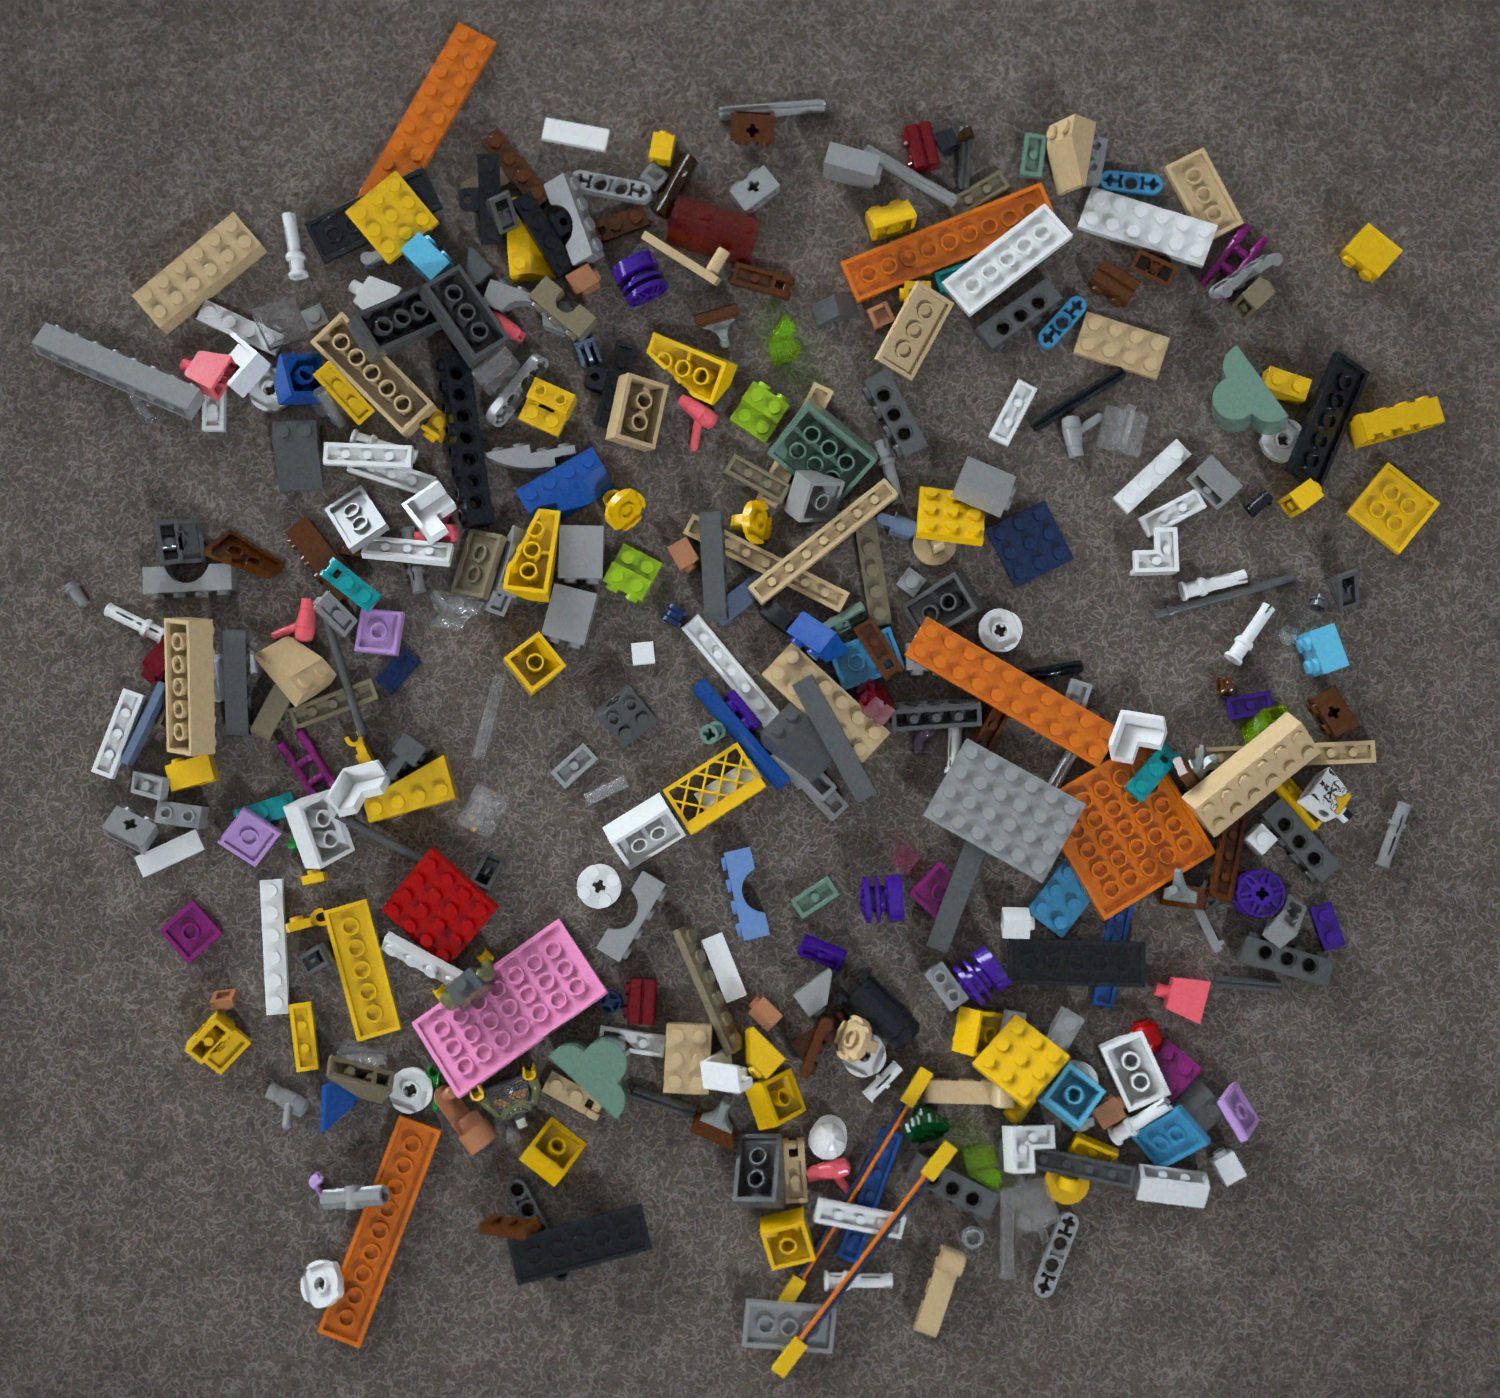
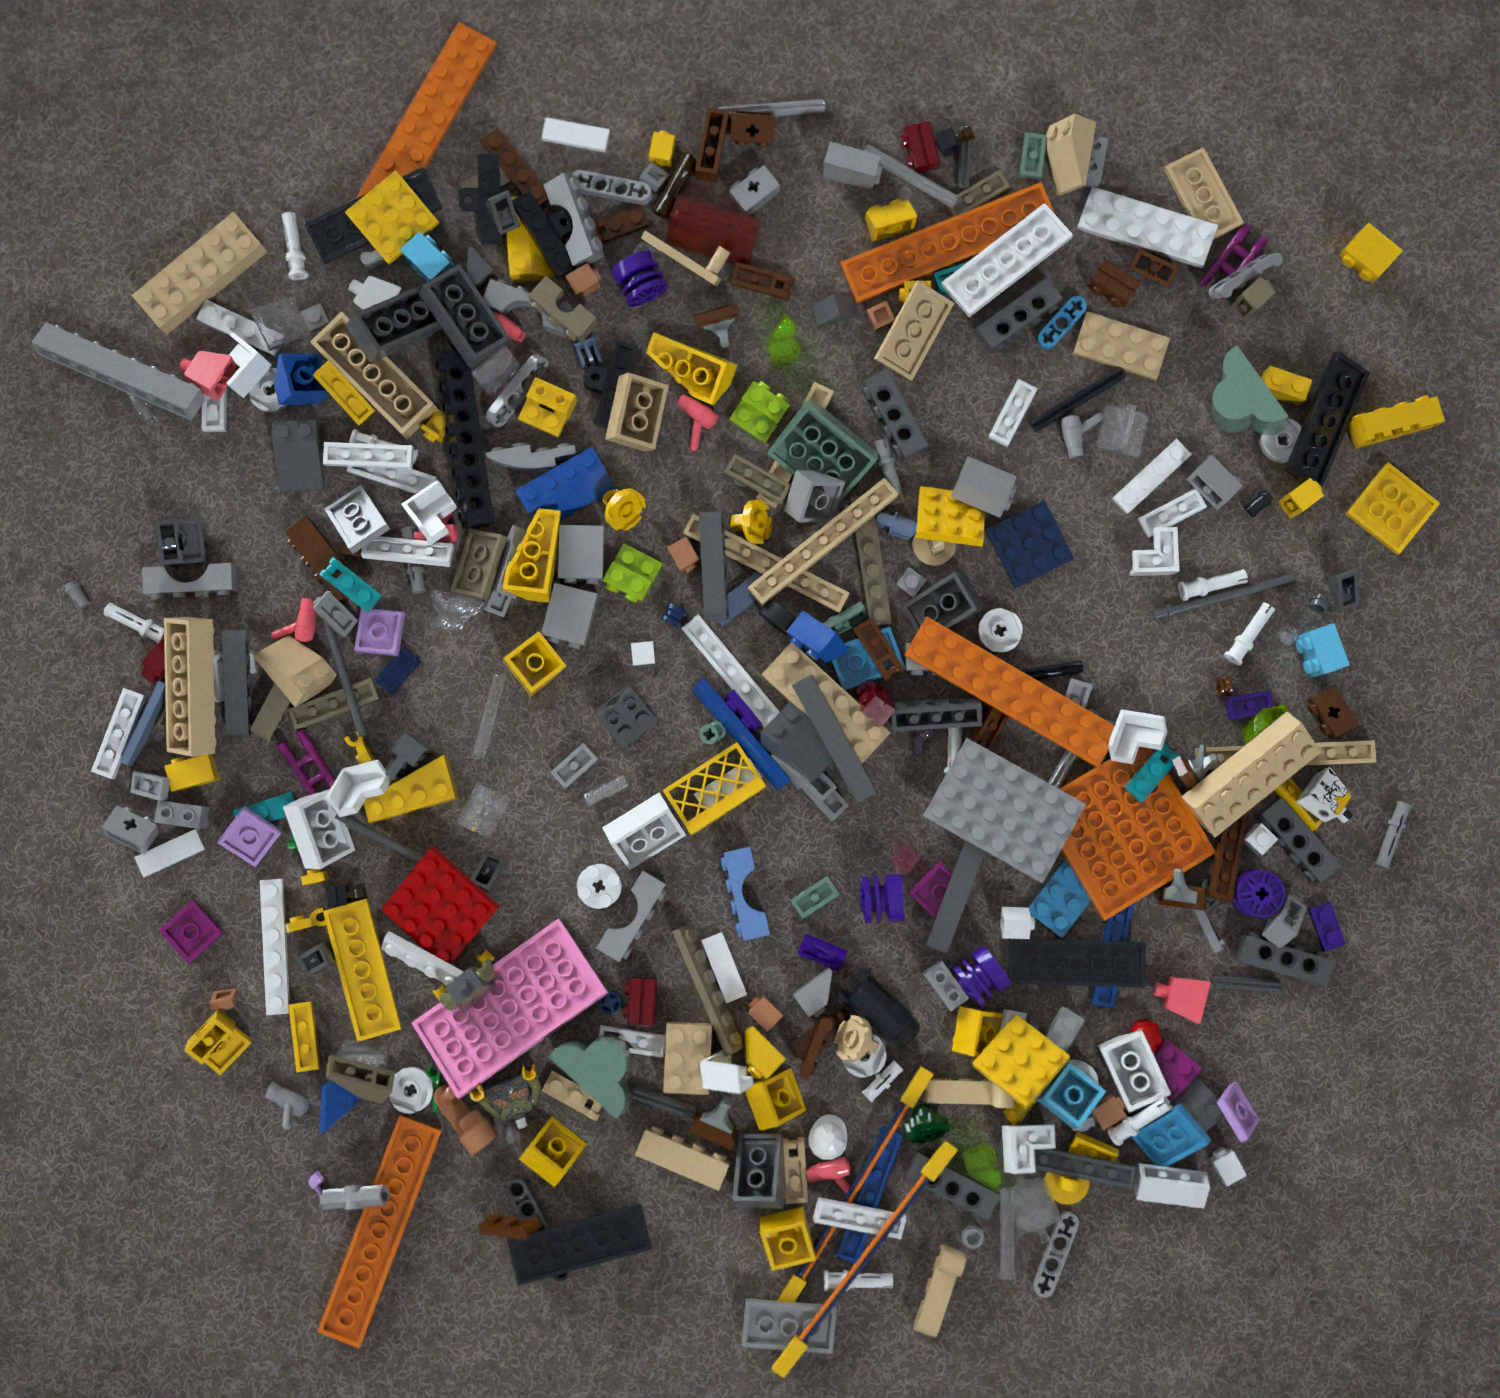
reddish brown wing [202,529,285,580] -> none
white plate [301,1260,344,1308] -> none
clear pin [313,386,346,429] -> none
dark azure beam [1099,170,1163,197] -> none
none -> black piece [326,885,366,907]
none -> tan brick [635,1125,729,1191]
none -> reddish brown brick [695,107,729,183]

